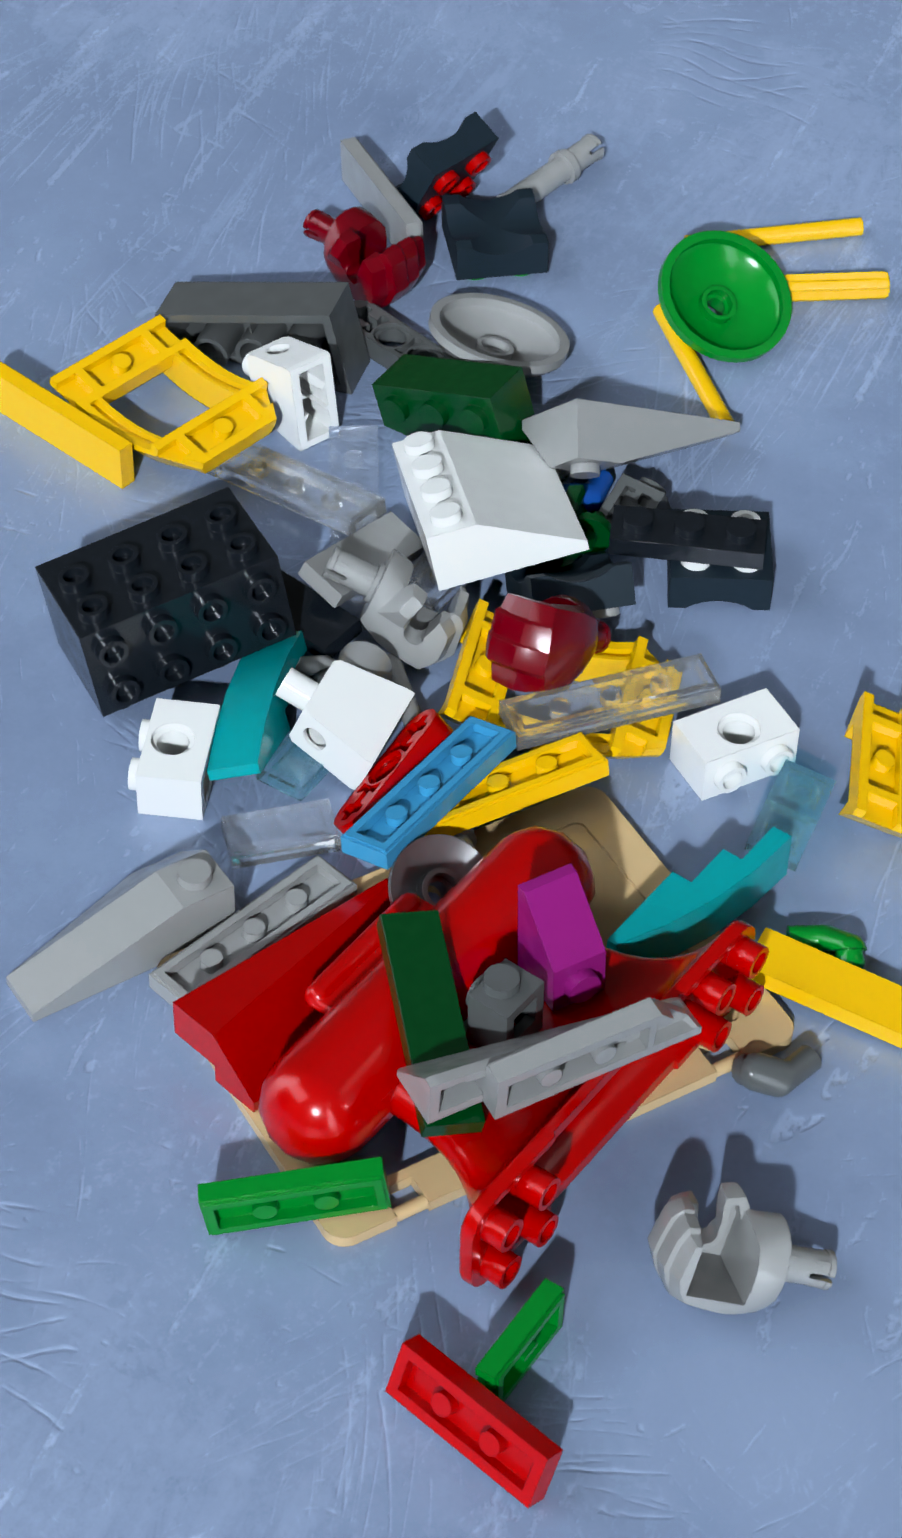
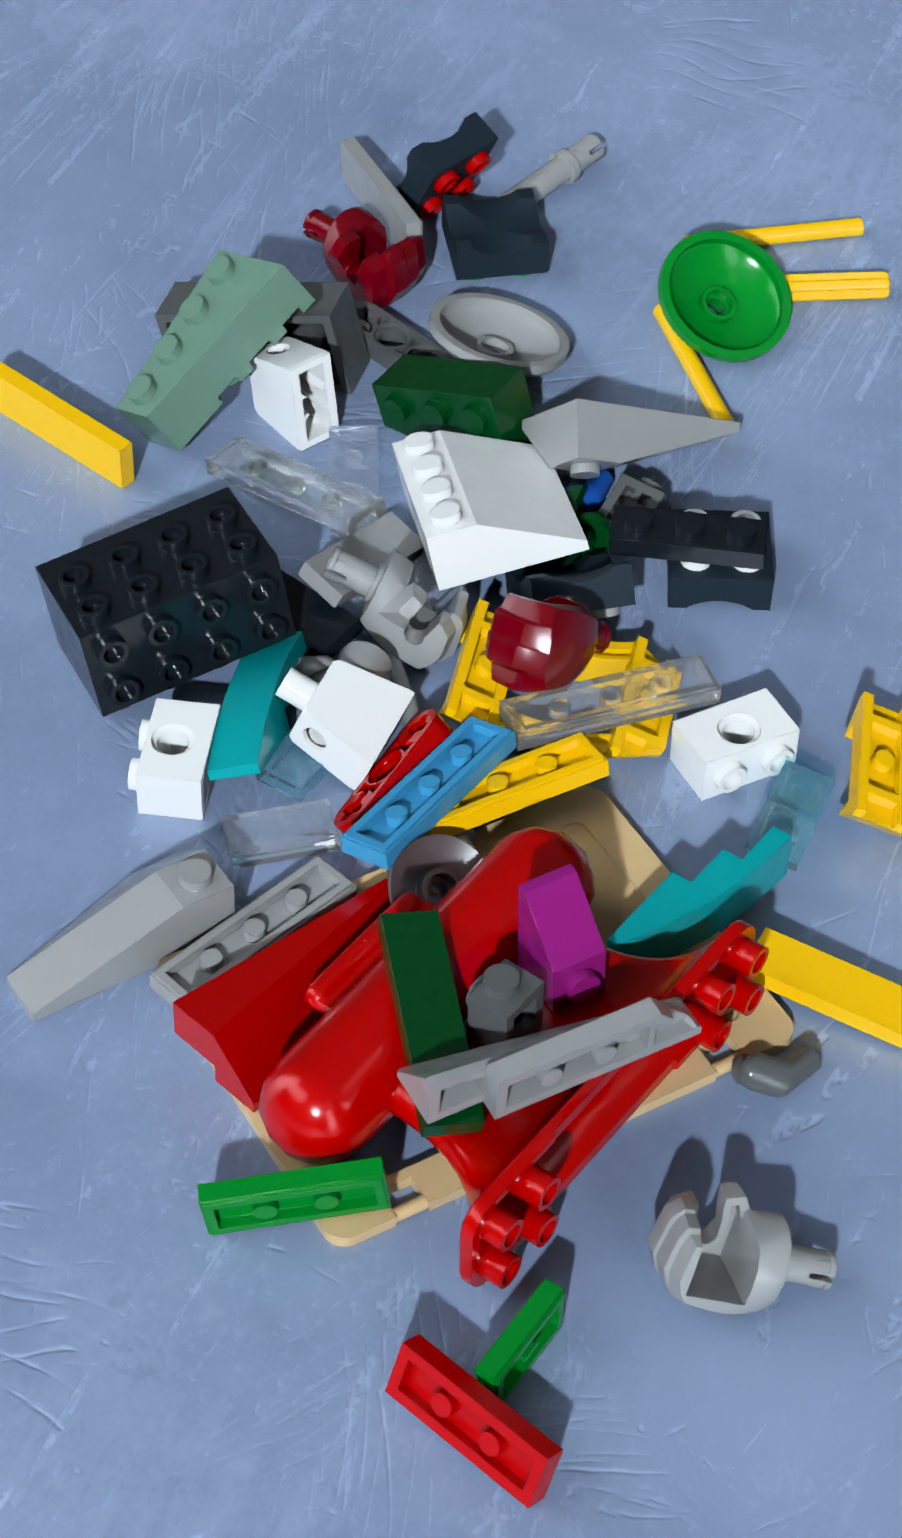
yellow wedge [50,314,277,474] -> none
green arm [786,924,867,969] -> none
none -> sand green wedge [116,250,315,450]

